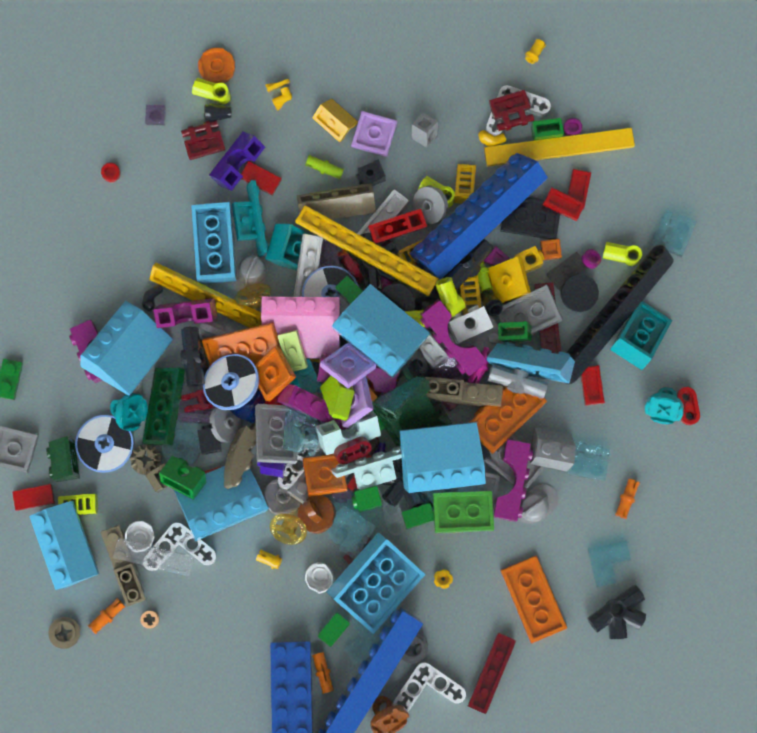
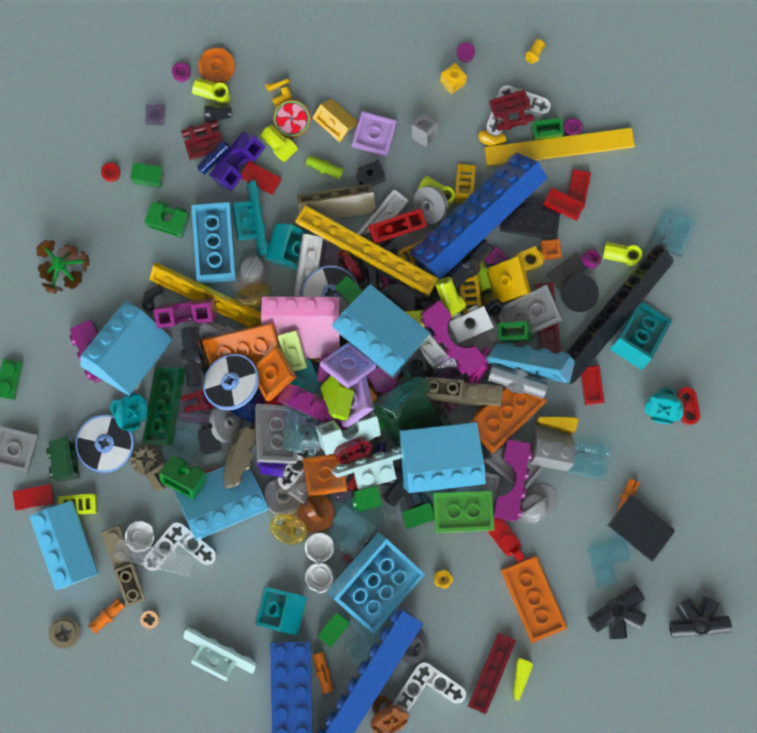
yellow pin [256,549,282,570] -> none
none -> reddish brown plant [36,240,90,294]
none -> green piece [130,163,164,188]
none -> green brick [144,201,190,238]
none -> magenta tile [172,62,191,82]
none -> light aqua bracket [183,627,257,681]
none -> clear blue pin [197,140,231,175]
none -> teal slope [255,587,307,636]
none -> neon yellow piece [260,125,298,163]
none -> tile [273,100,310,138]
none -> white hair [305,533,334,562]
none -> yellow brick [440,62,467,95]
none -> magenta tile [456,43,475,63]
none -> red hinge [487,518,525,562]
none -> neon yellow slope [513,657,533,701]
none -> yellow slope [536,417,579,434]
none -> black tile [607,495,675,562]
none -> black piece [669,596,732,638]

